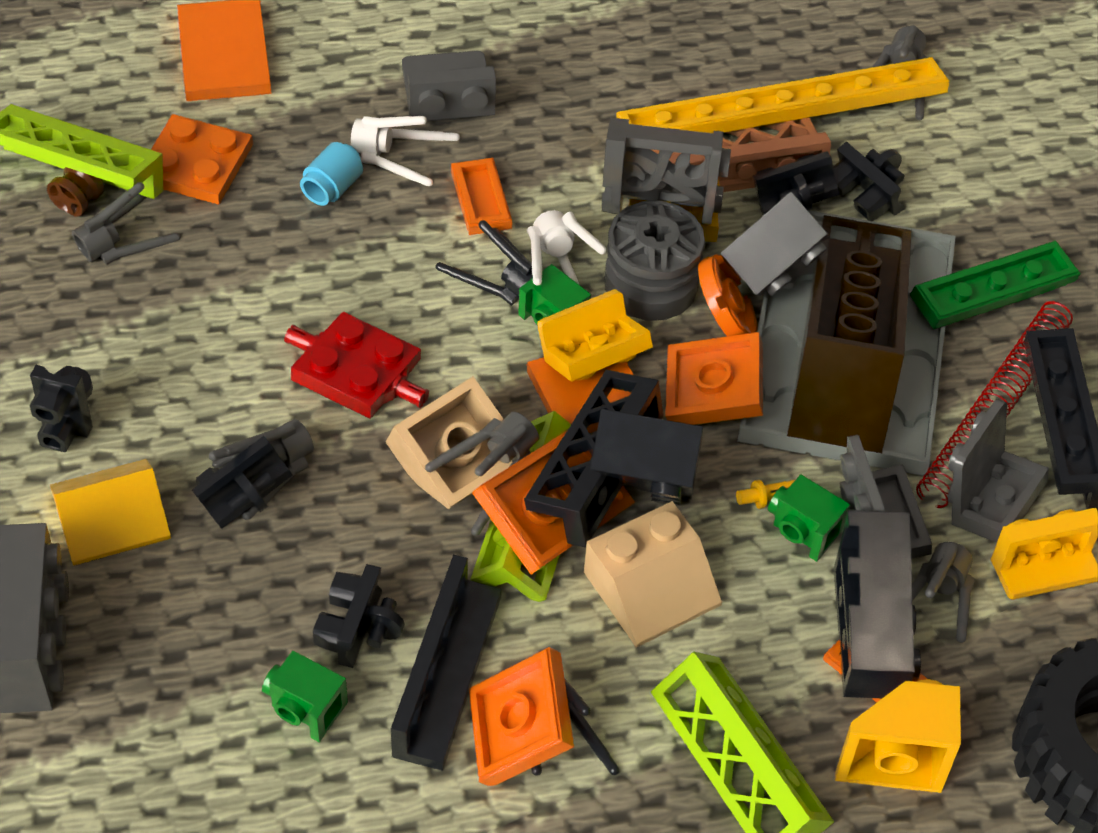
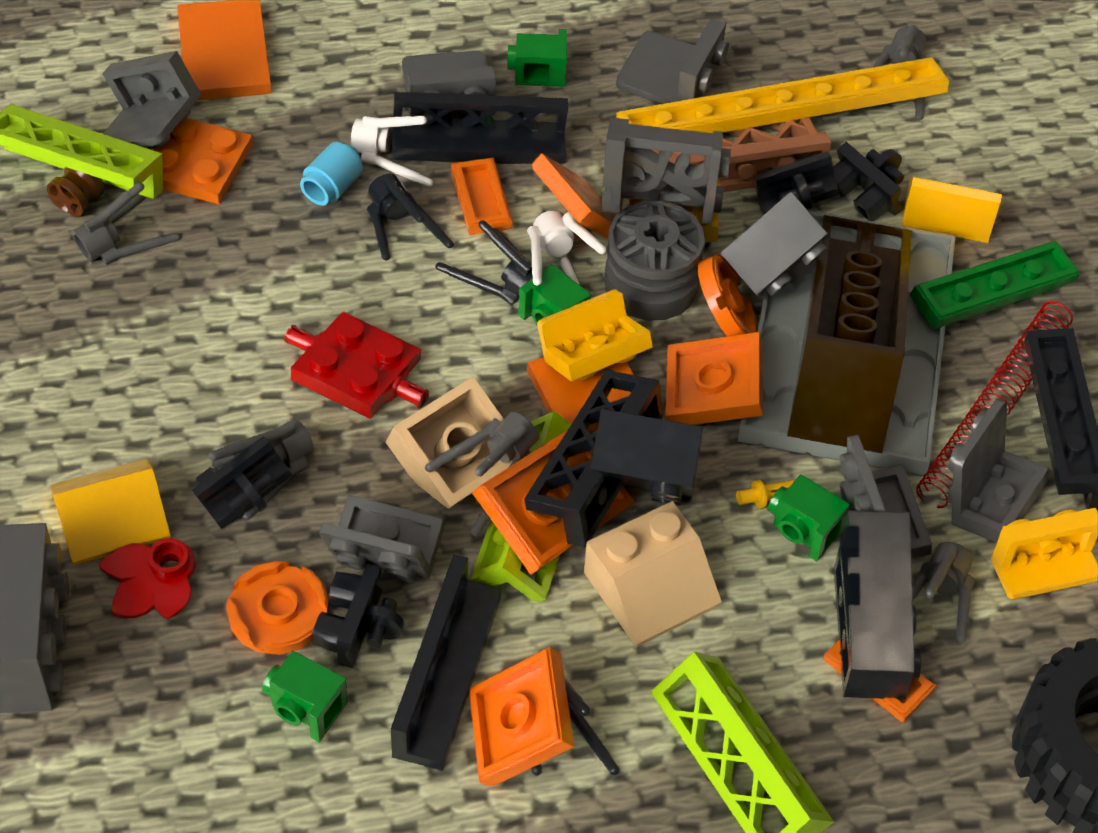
black hips [29,365,93,452] -> none
yellow slope [835,679,961,793] -> none
none -> red plate [99,538,196,620]
none -> dark grey bracket [102,51,202,149]
none -> orange tile [226,561,329,655]
none -> dark grey bracket [319,494,446,583]
none -> black plant [367,173,454,261]
none -> black fence [392,92,568,164]
none -> green brick [507,29,567,87]
none -> orange tile [531,153,616,239]
none -> dark grey bracket [616,18,729,104]
none -> yellow slope [901,176,1002,243]

